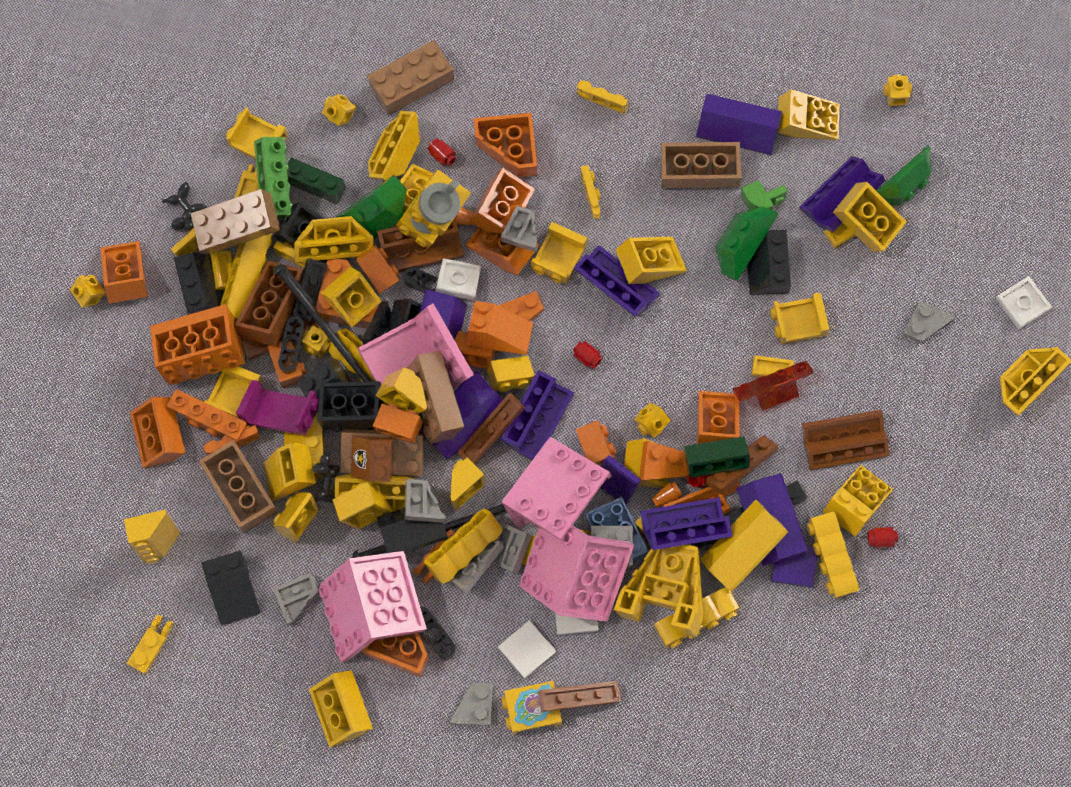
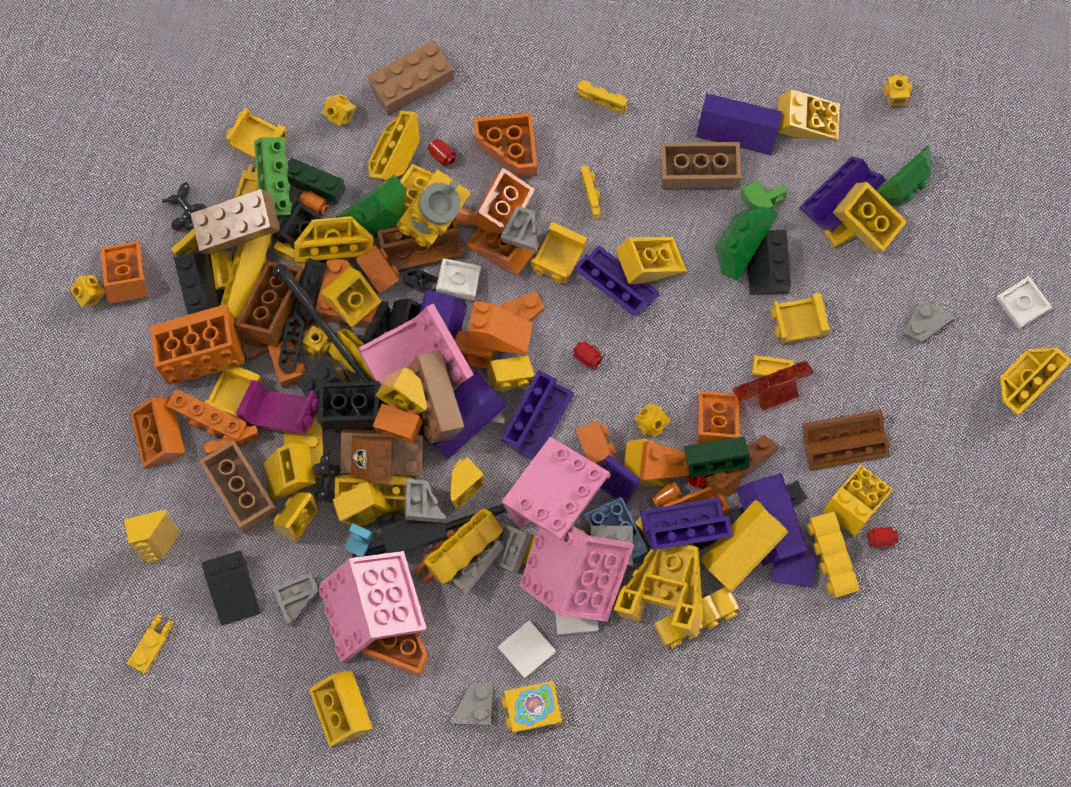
black beam [420,607,456,660] -> none
dark orange plate [457,393,525,465] -> none
plate [538,681,621,713] -> none
none -> orange brick [298,191,329,215]
none -> medium azure slope [345,523,376,557]

